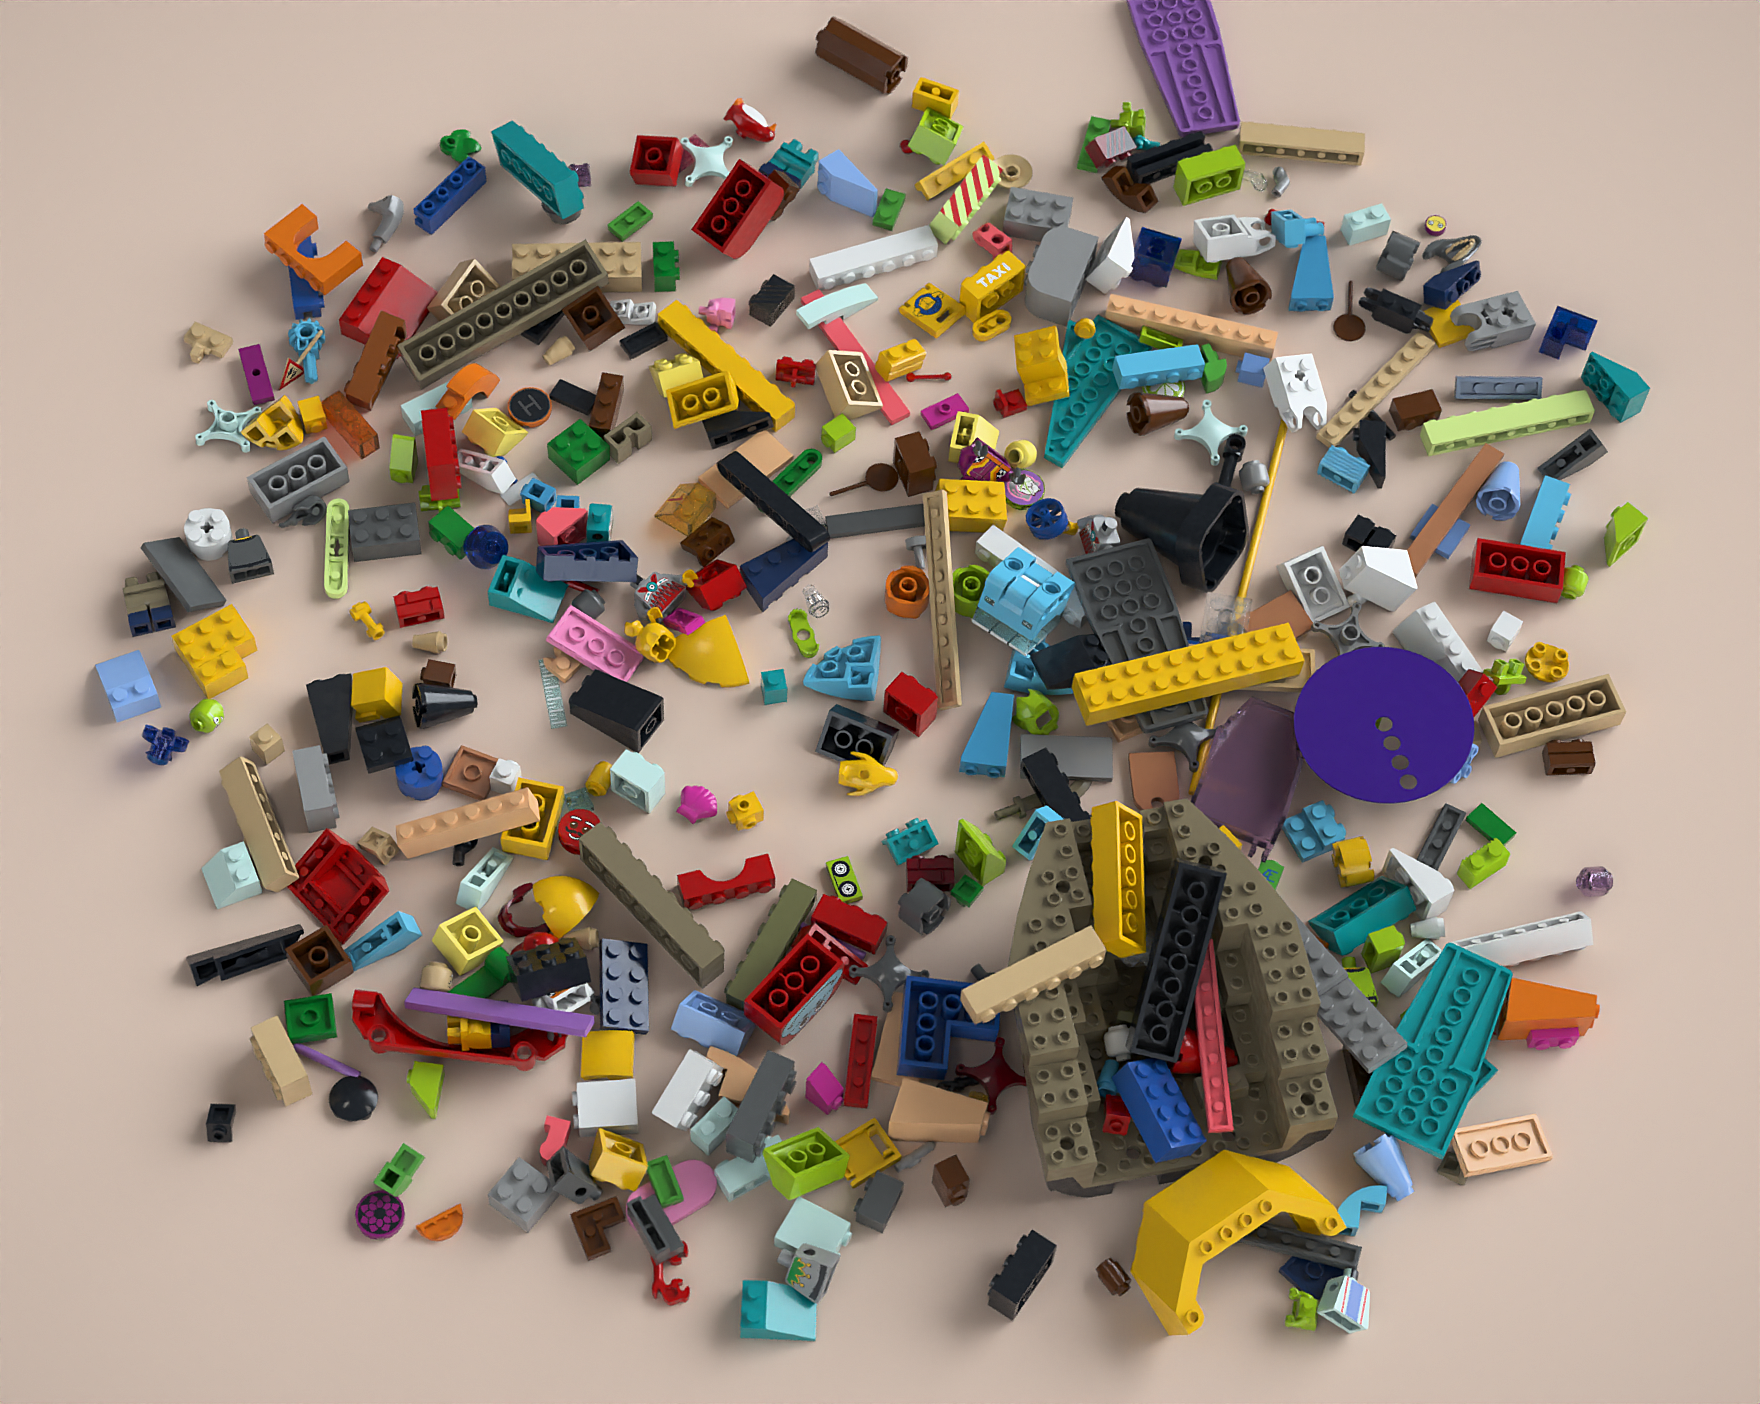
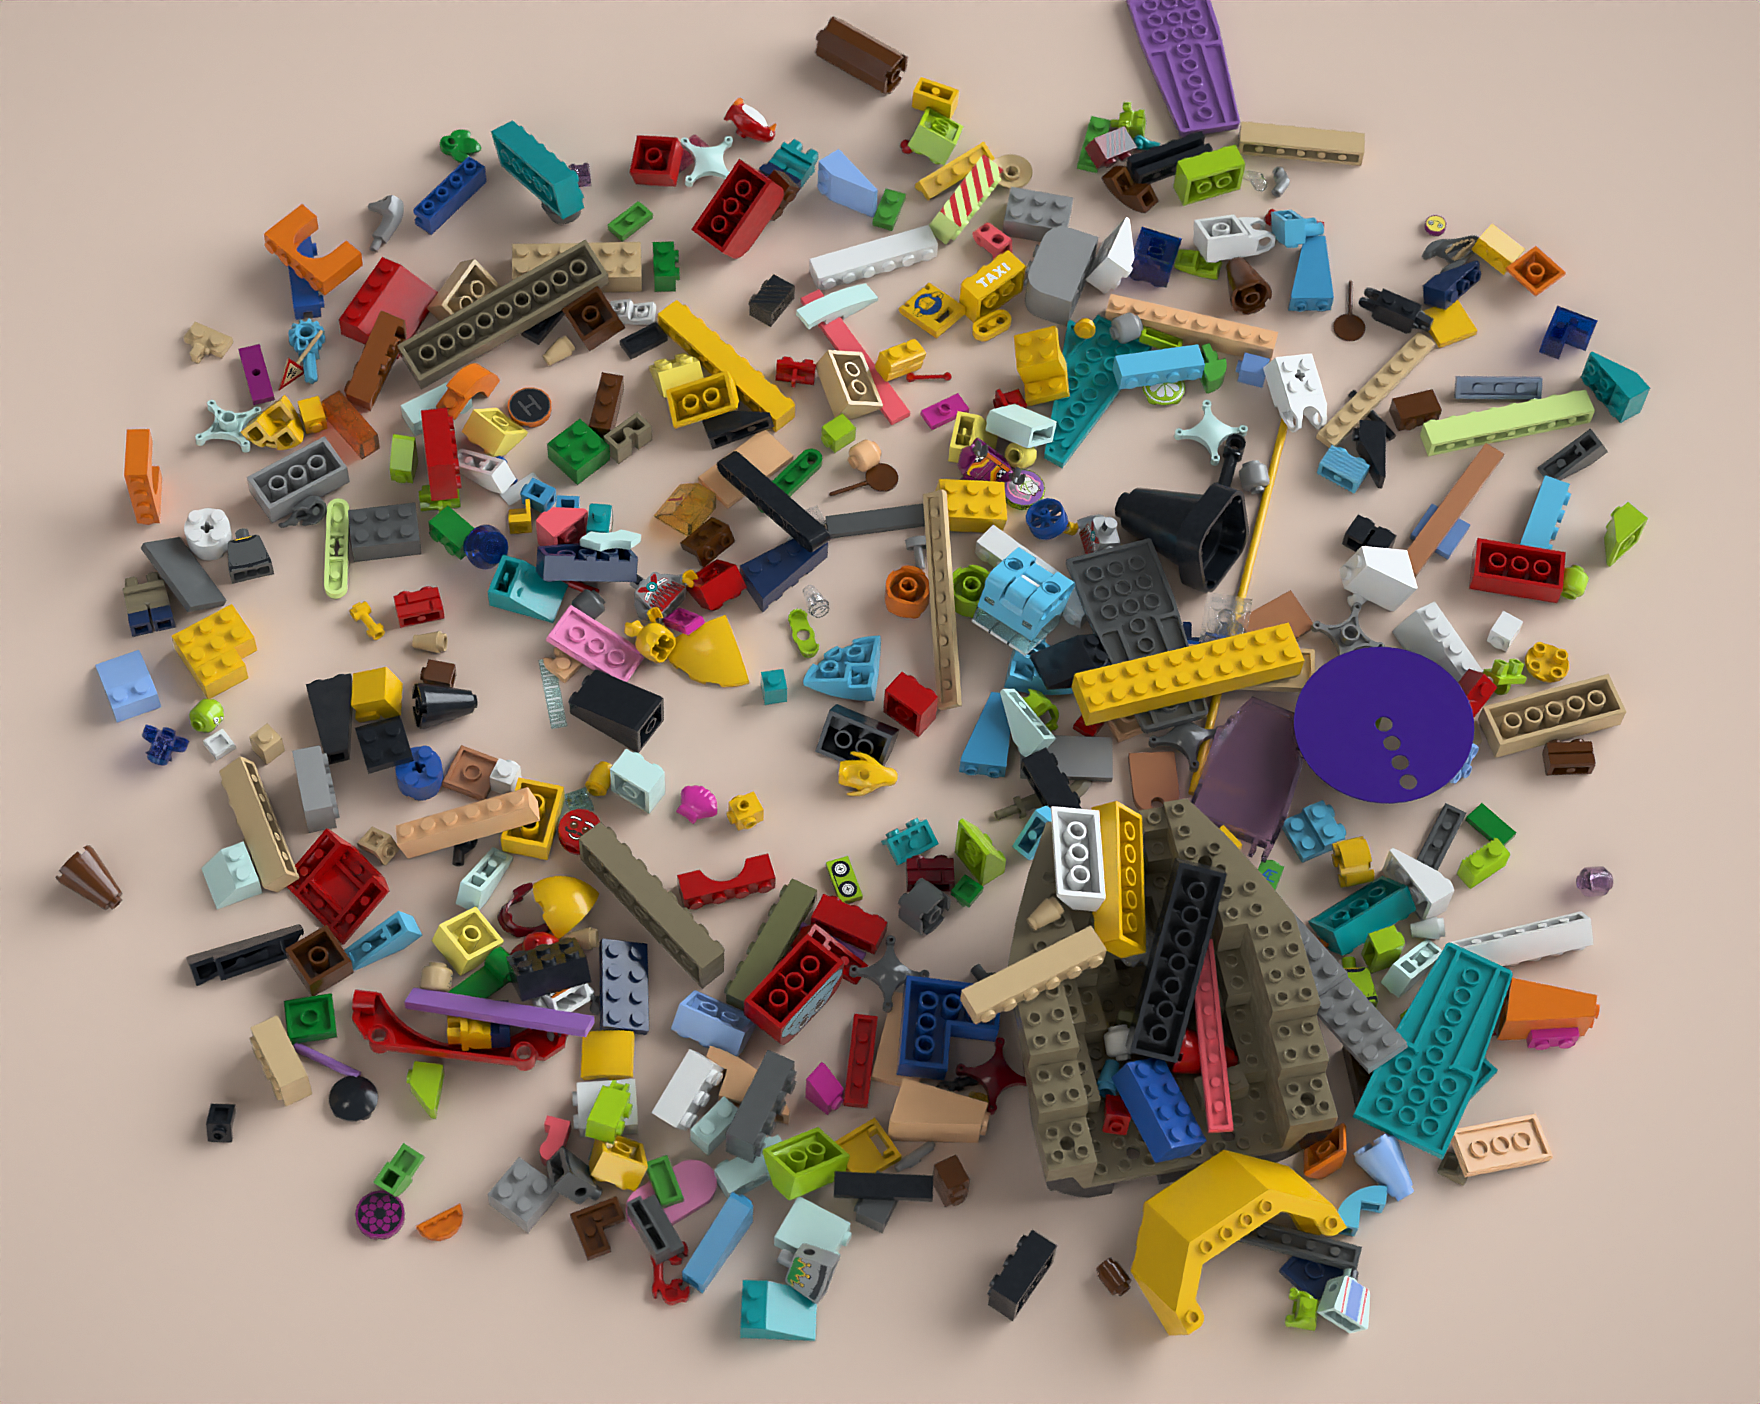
black tile [549,379,596,416] -> none
bright pink piece [699,298,736,332] -> none
reddish brown brick [893,431,937,497] -> none
reddish brown cone [1126,392,1189,436] -> none
white slope [1276,546,1350,622] -> none
light aqua brick [1340,203,1391,246] -> none
dark grey brick [1376,231,1421,281] -> none
light grey brick [1450,291,1536,351] -> none
light blue cone [1476,461,1520,521] -> none
none -> reddish brown cone [56,845,122,910]
none -> orange arch [124,429,162,525]
none -> white tile [203,728,236,761]
none -> light aqua tile [580,529,641,552]
none -> lime brick [585,1079,633,1144]
none -> dark azure slope [682,1192,753,1293]
none -> black tile [834,1171,933,1202]
none -> light nougat head [848,439,882,472]
none -> light aqua brick [985,404,1057,448]
none -> light aqua slope [1000,689,1056,757]
none -> tan cone [1026,896,1064,931]
none -> white slope [1051,806,1106,911]
none -> red tile [1073,714,1105,737]
none -> light grey head [1109,312,1143,344]
none -> orange slope [1304,1122,1346,1180]
none -> yellow brick [1471,224,1525,275]
none -> orange slope [1506,246,1566,297]

